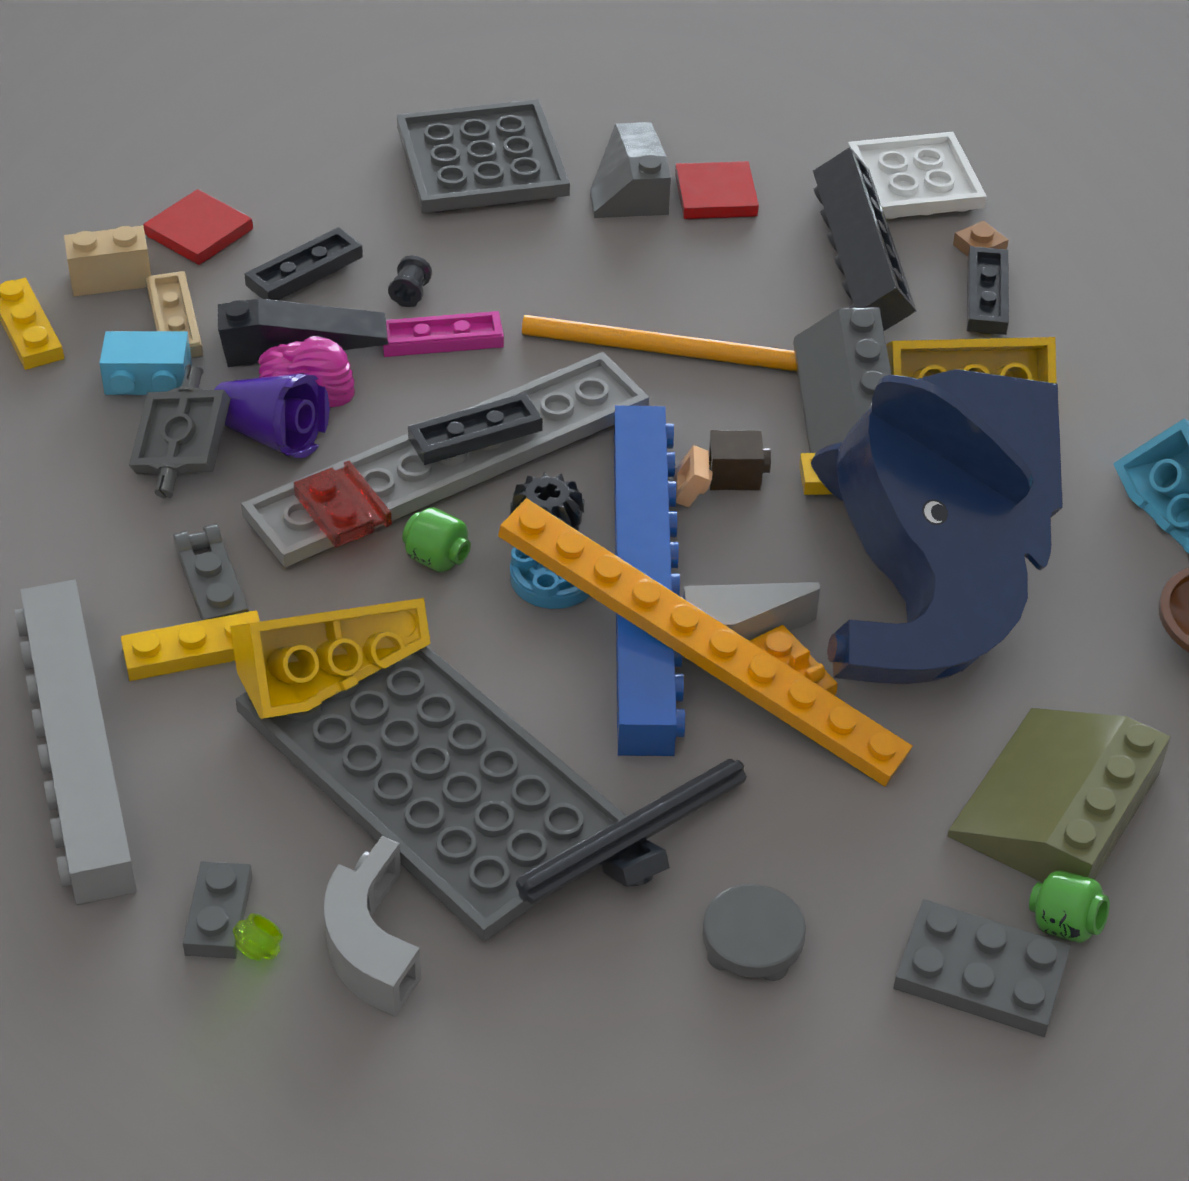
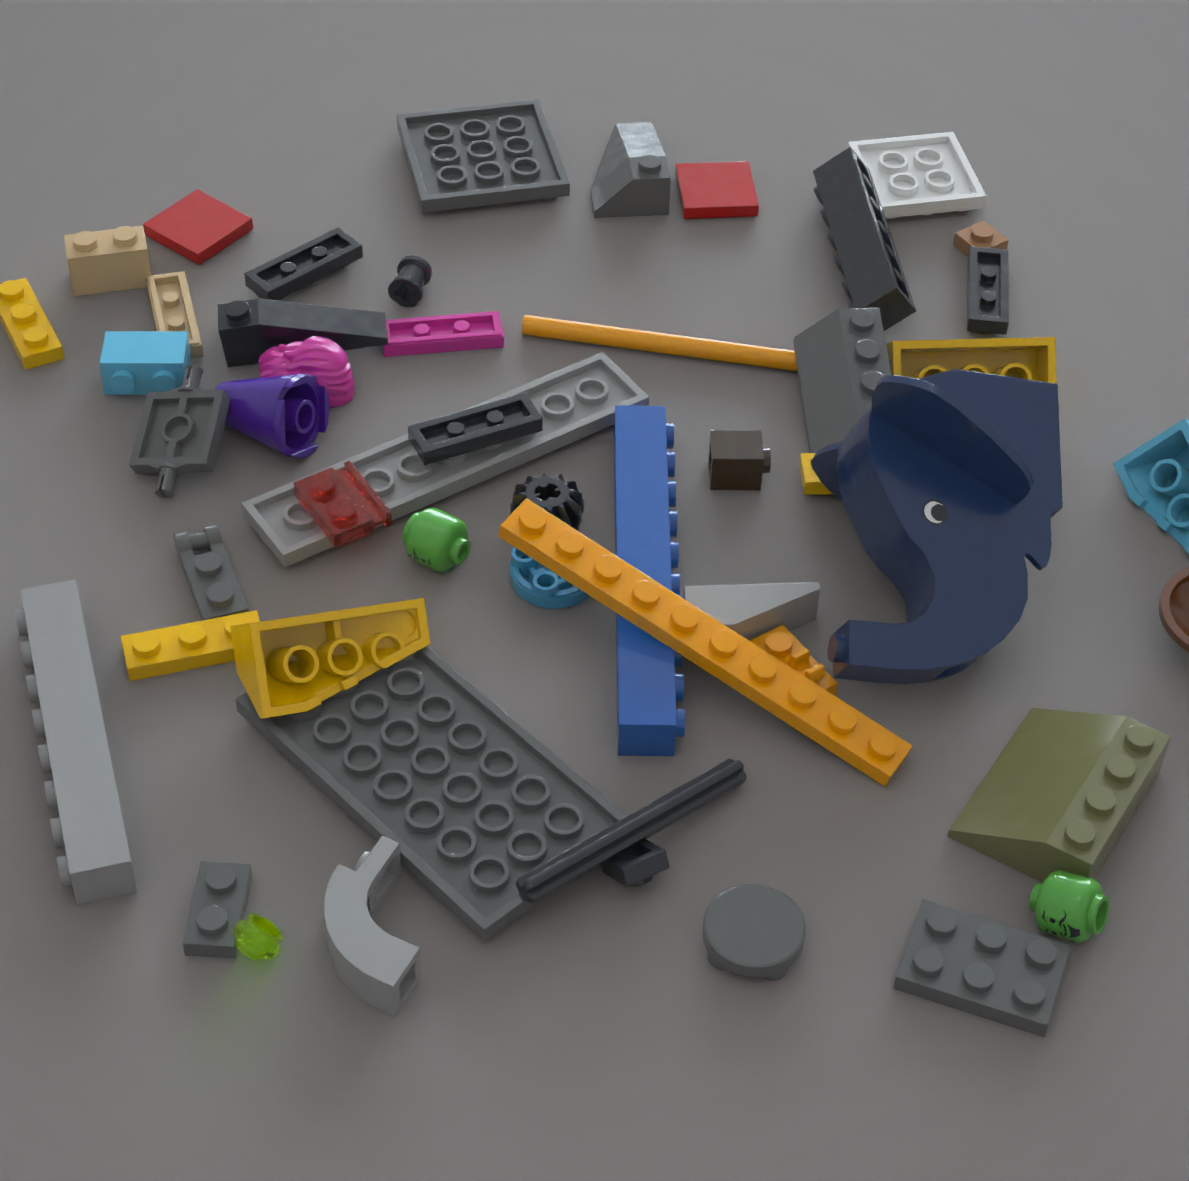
light nougat plate [673,445,712,508] -> none

